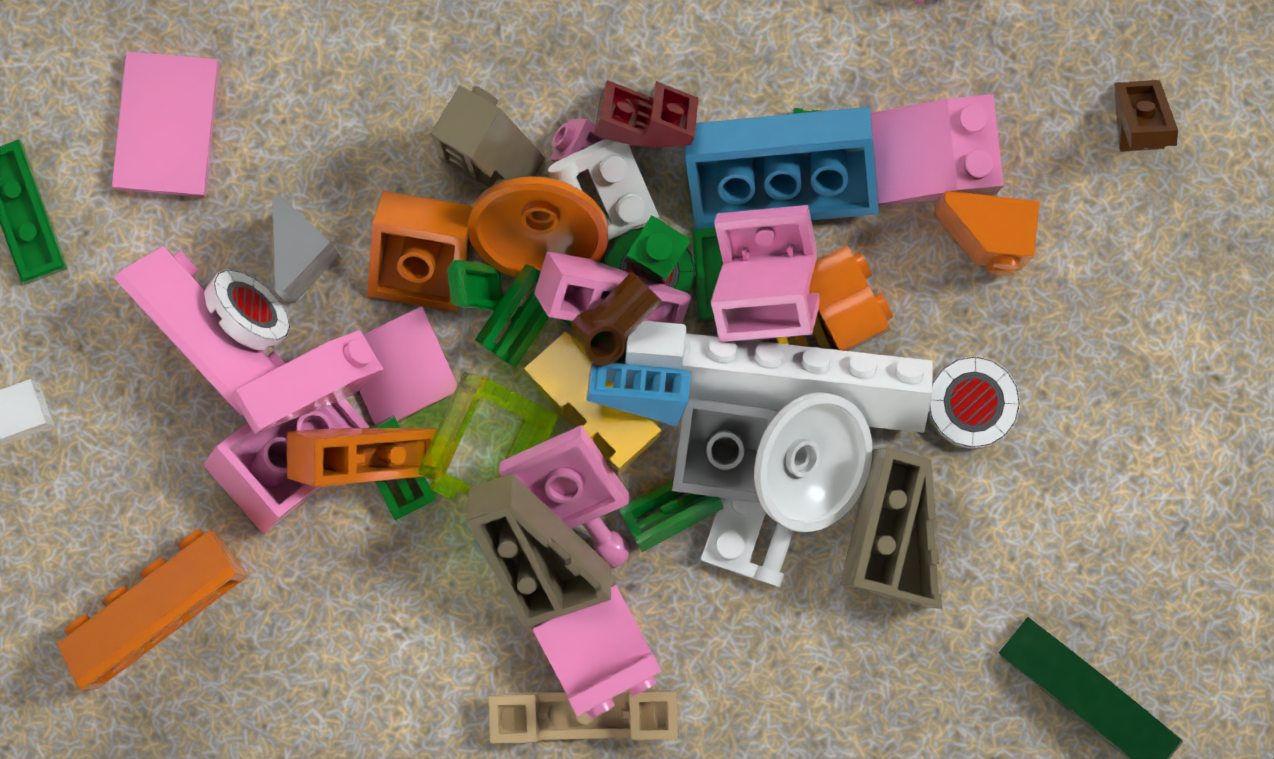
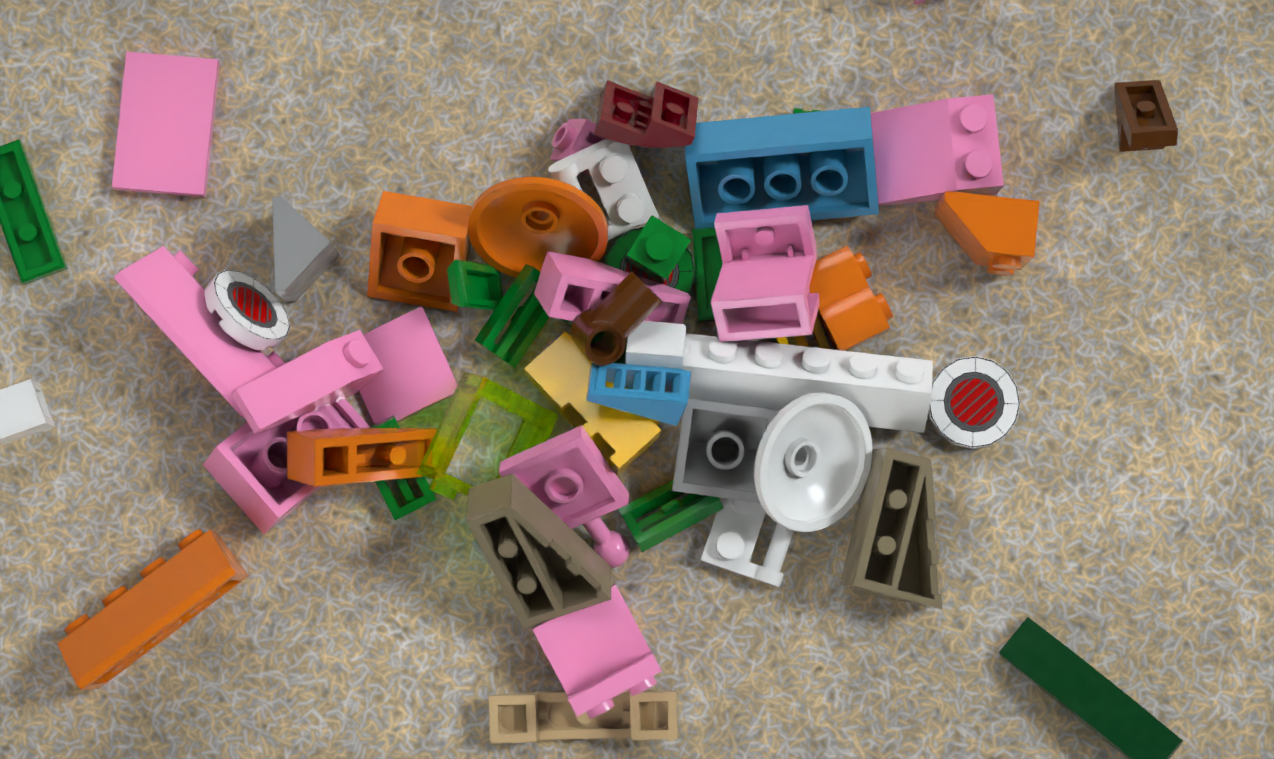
dark tan wedge [430,85,545,188] -> none

